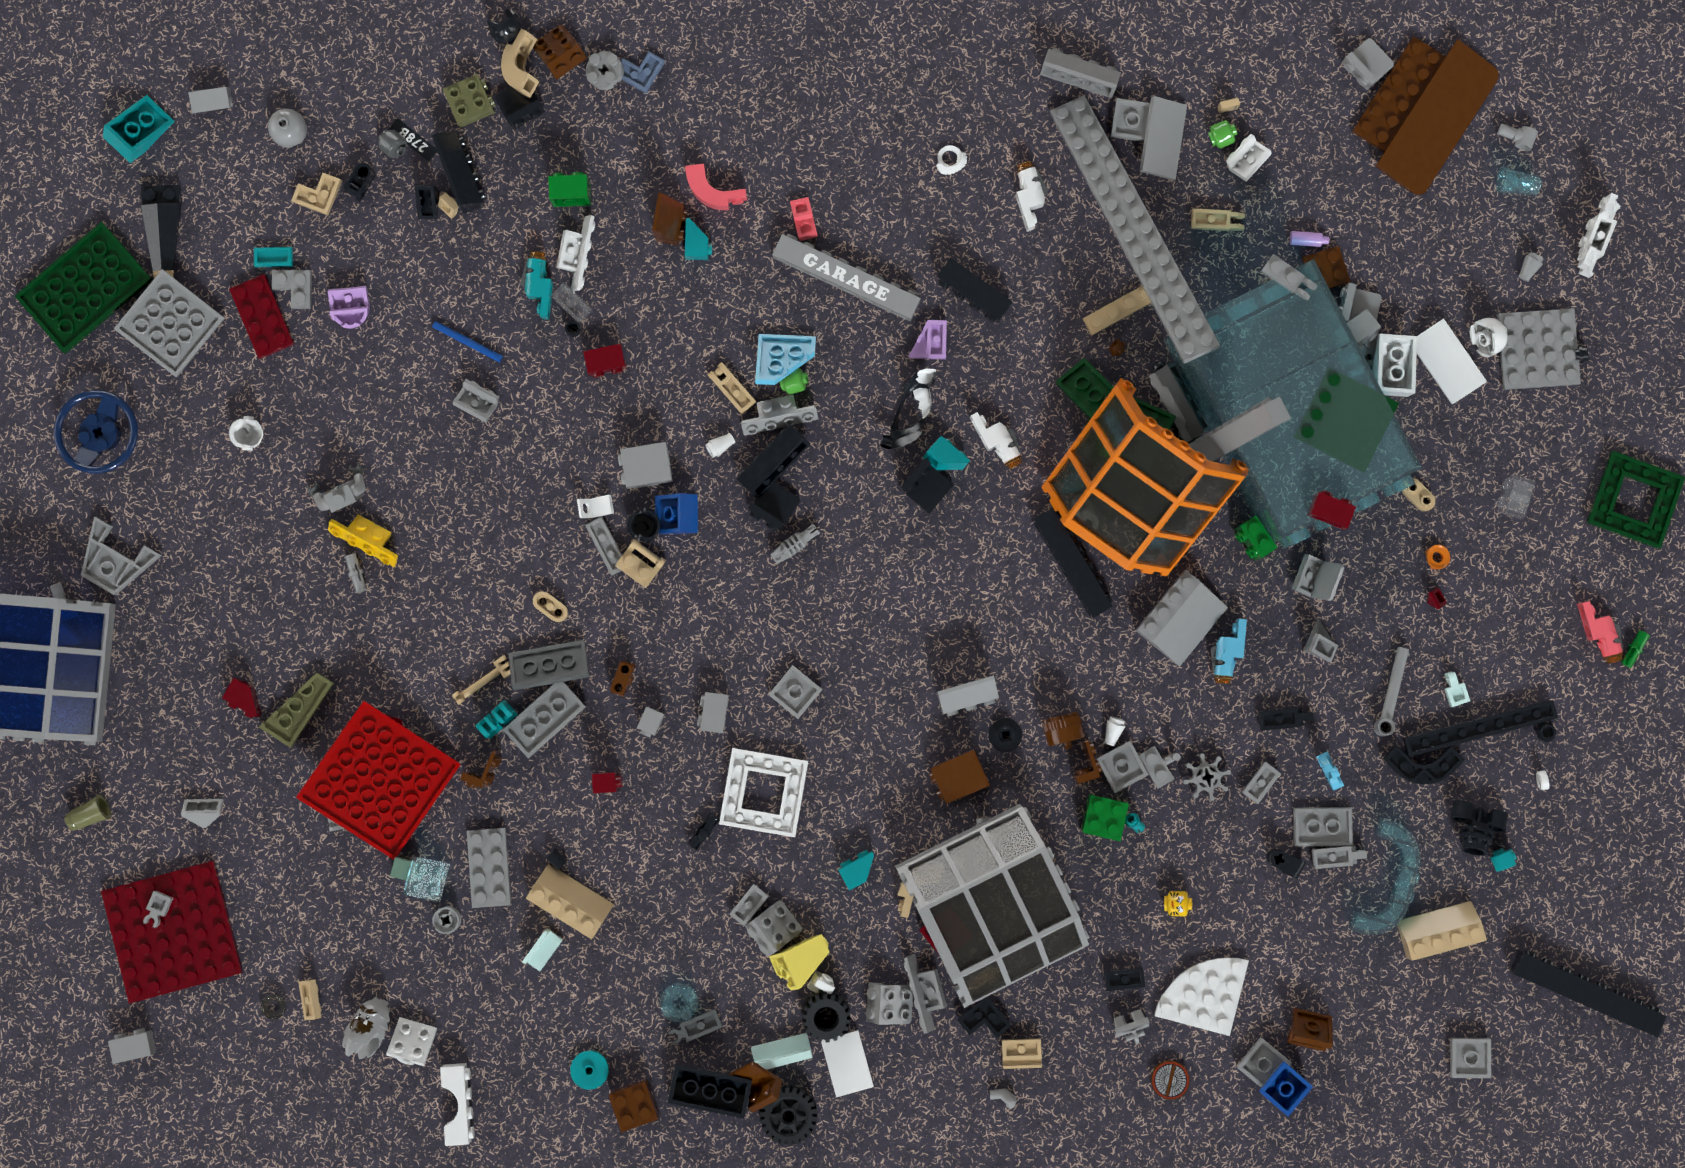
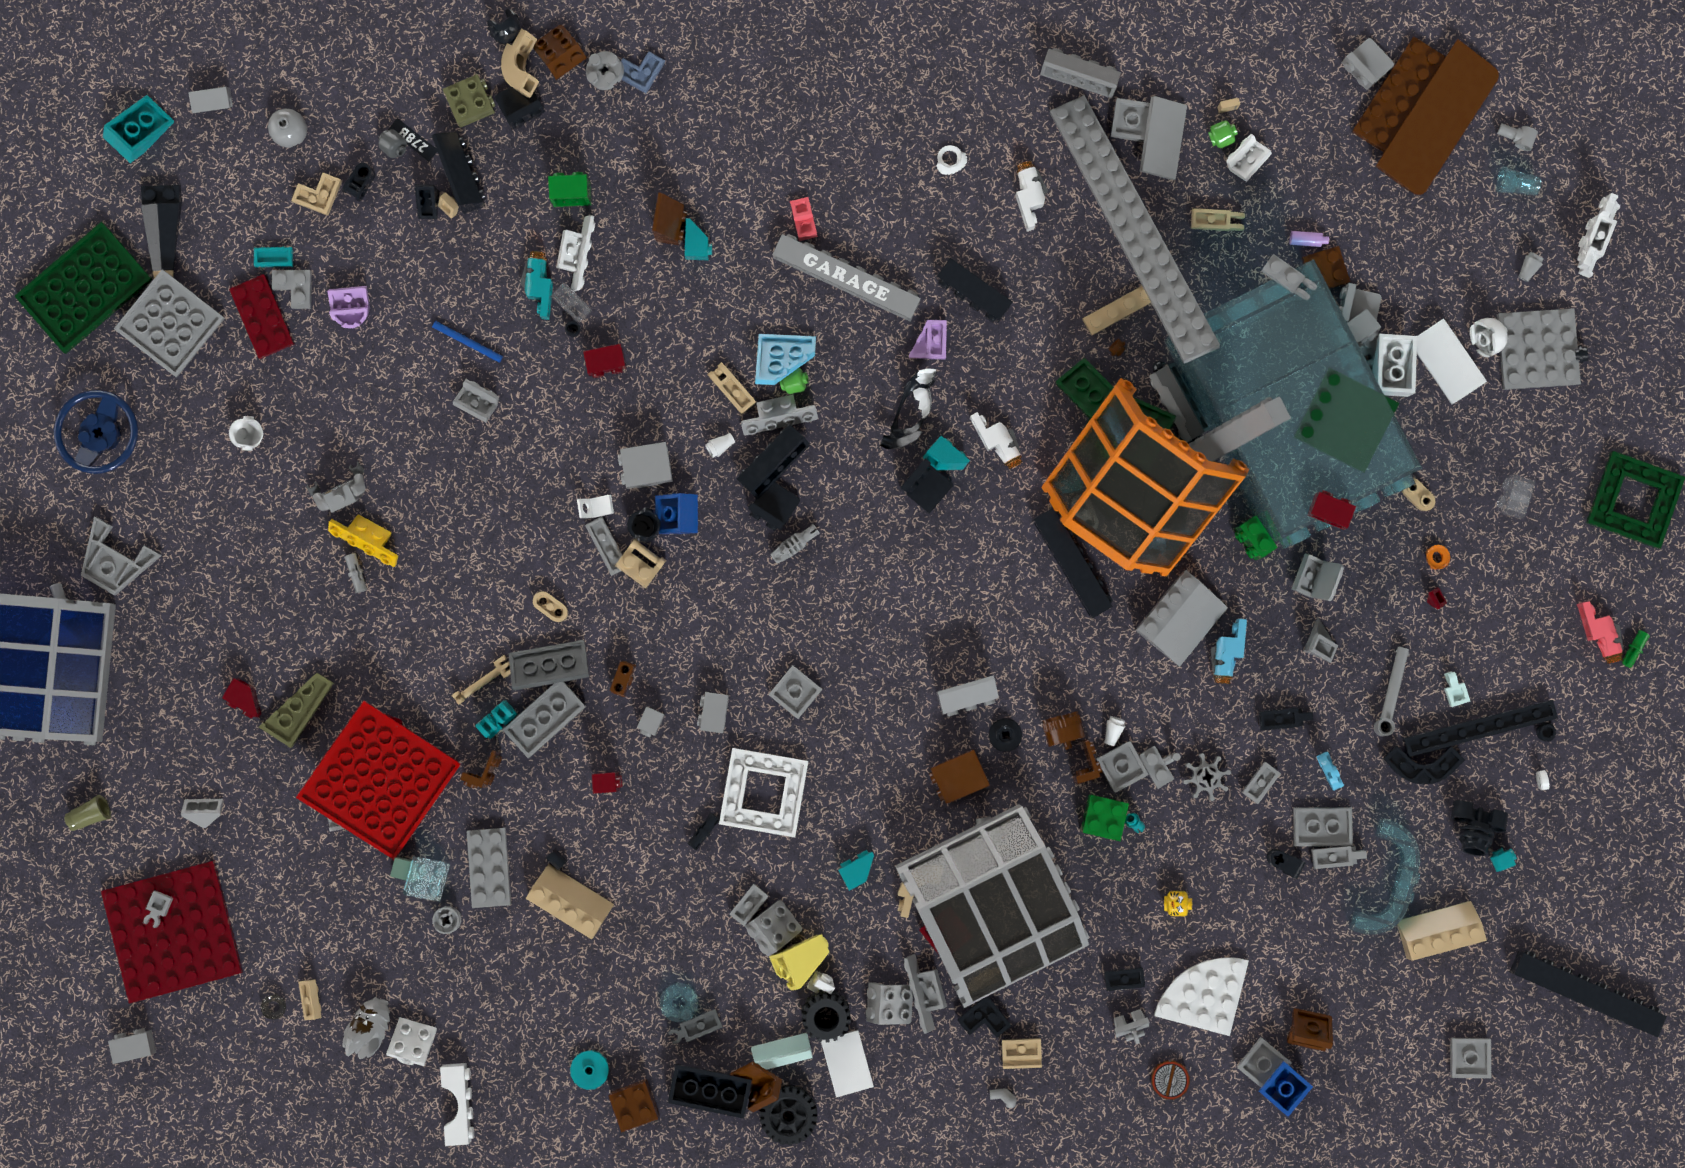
light aqua panel [522,928,563,972] -> none
coral arch [685,164,747,210] -> none

